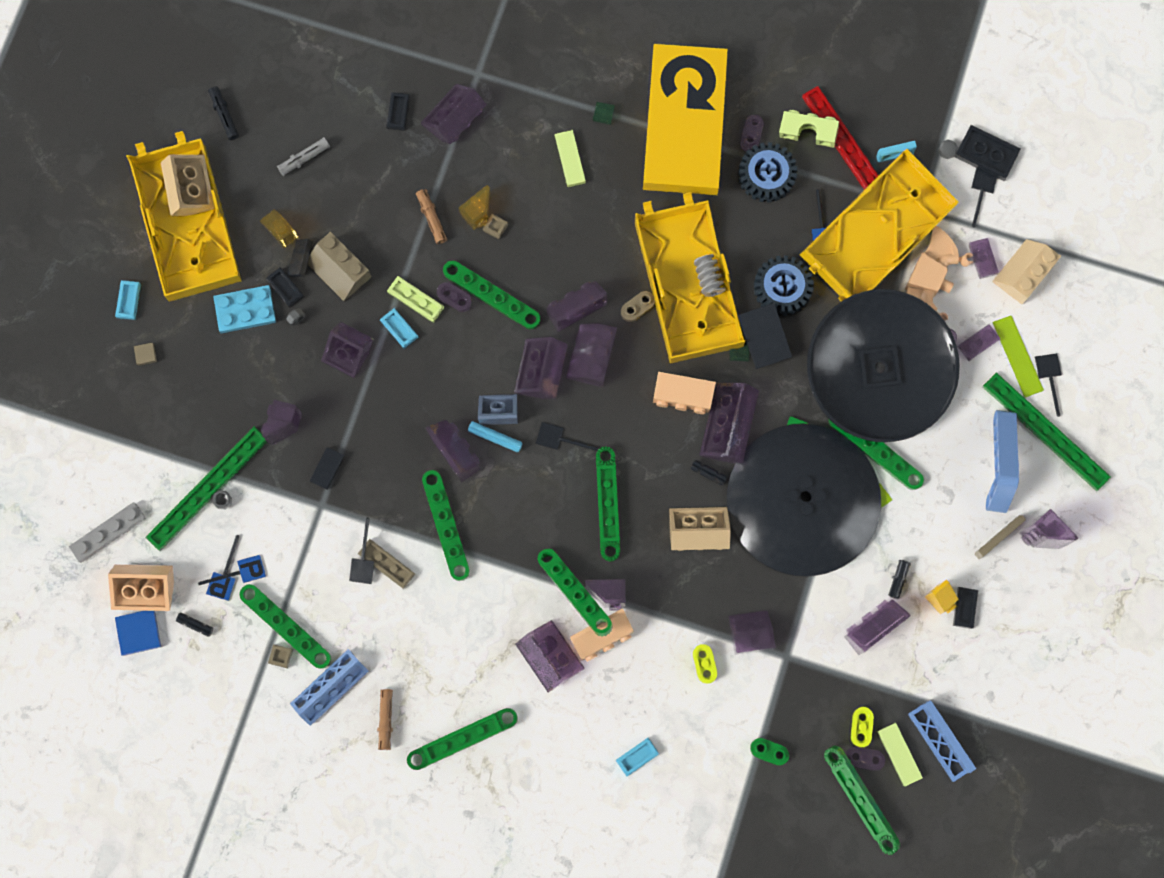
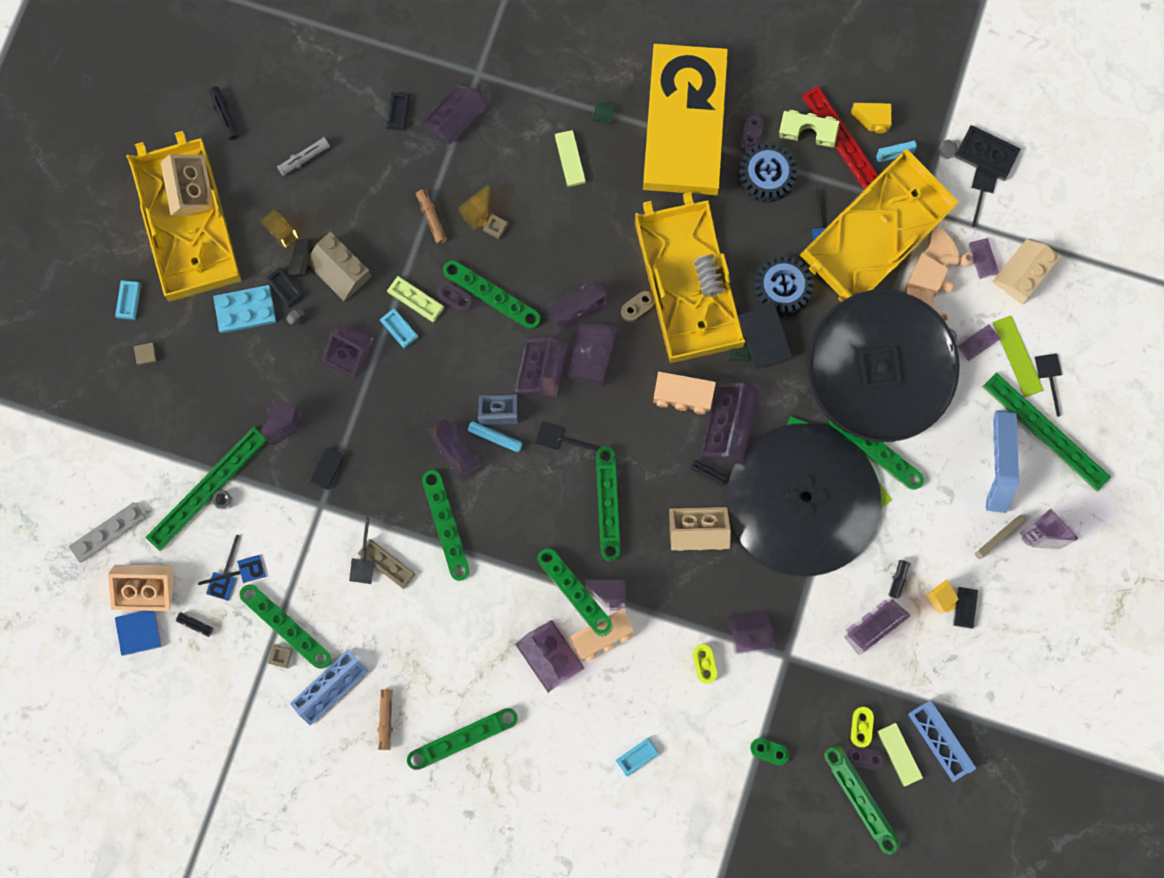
none -> yellow slope [851,103,891,134]

